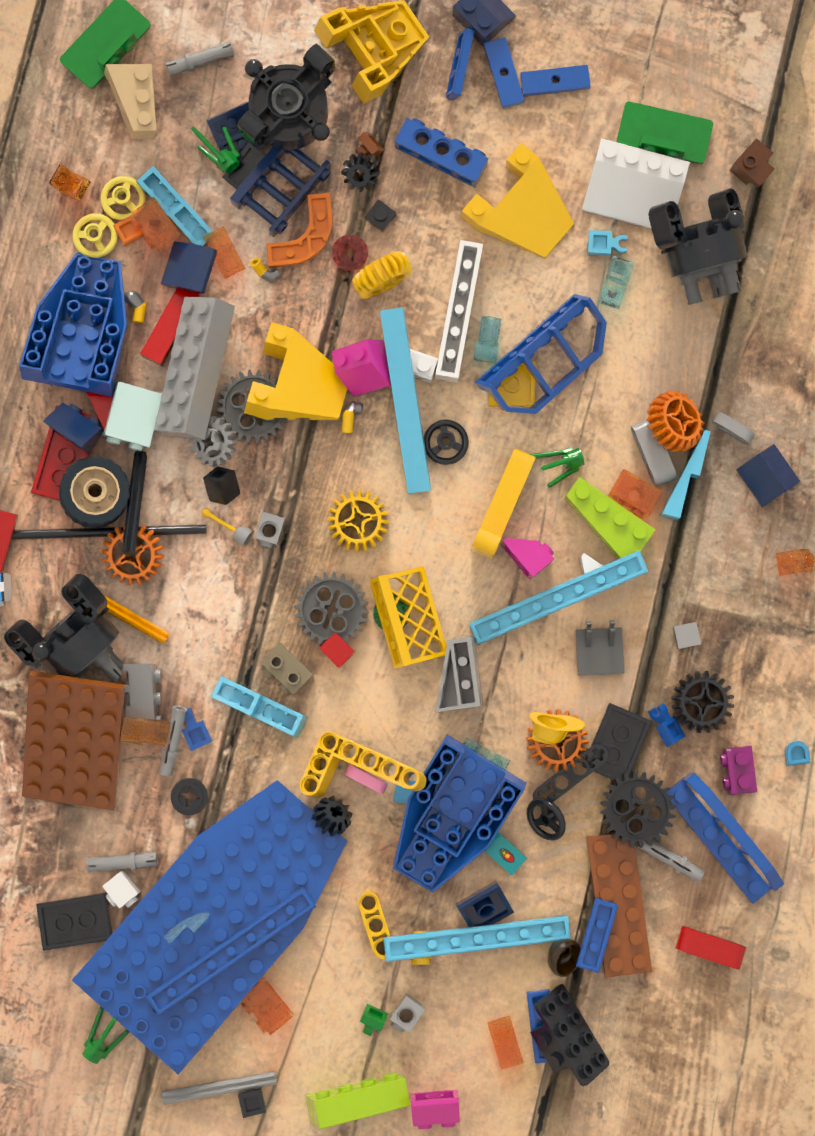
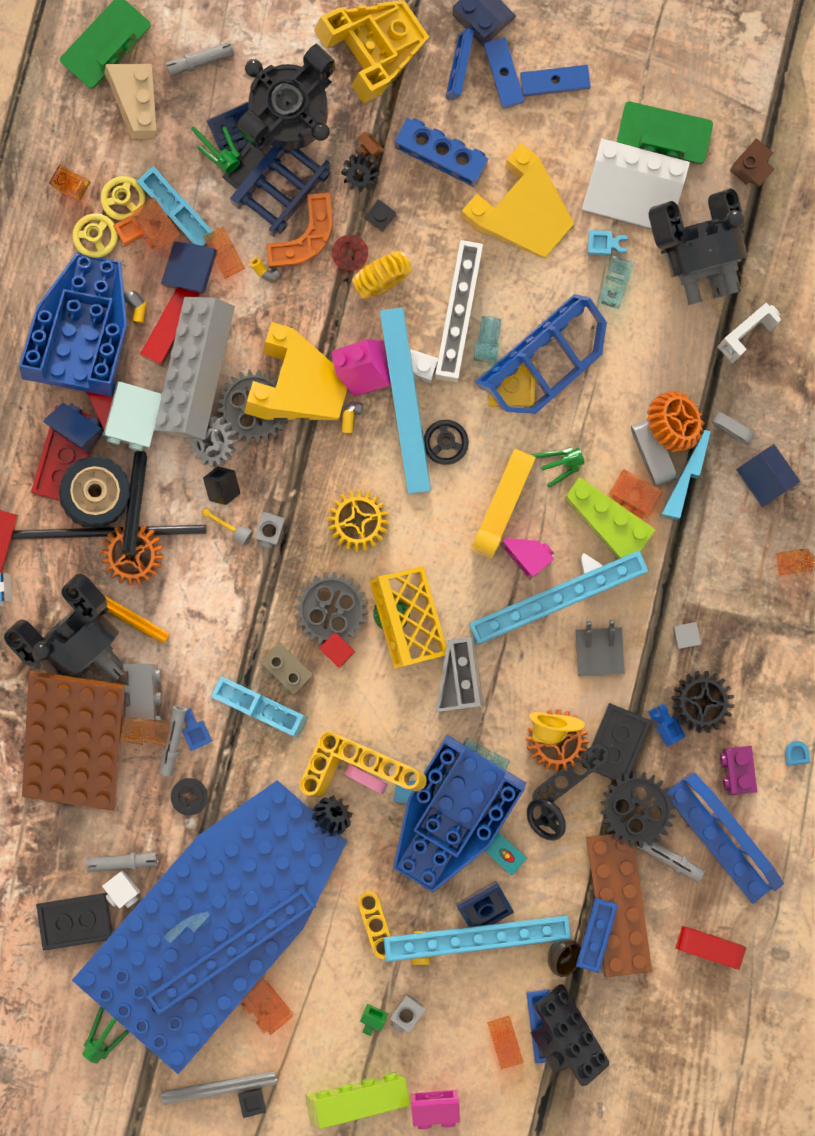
none -> white panel [718,302,781,364]

